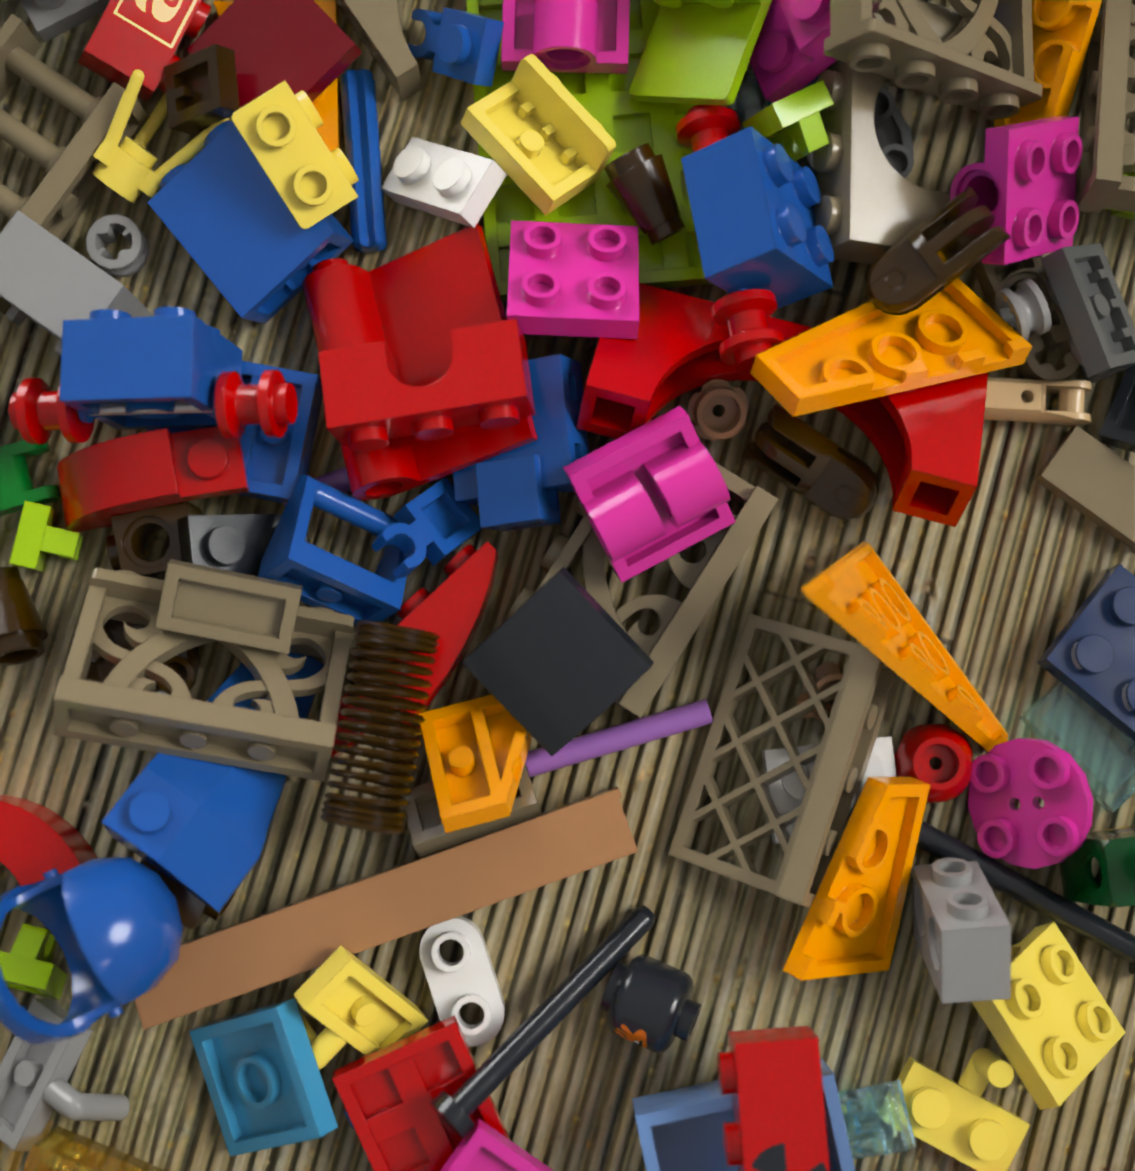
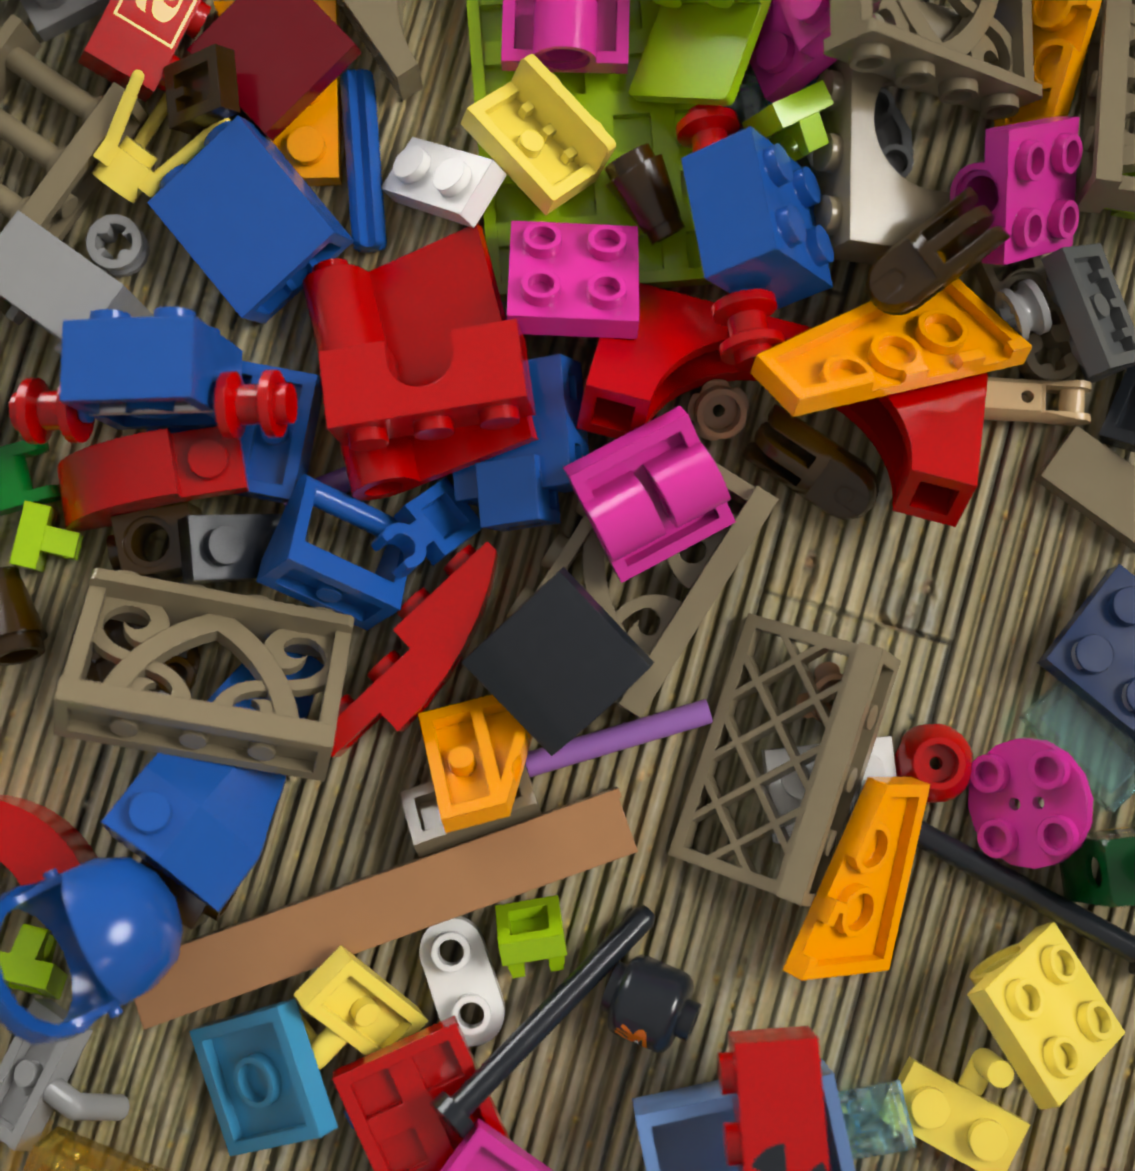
dark tan tile [155,559,302,654] -> none
light yellow bracket [232,80,359,229] -> none
dark brown piece [320,620,440,834] -> none
blue plate [407,7,504,87] -> none
light orange tile [801,541,1009,752] -> none
light grey brick [912,858,1011,1004] -> none
none -> lime tile [495,895,567,978]

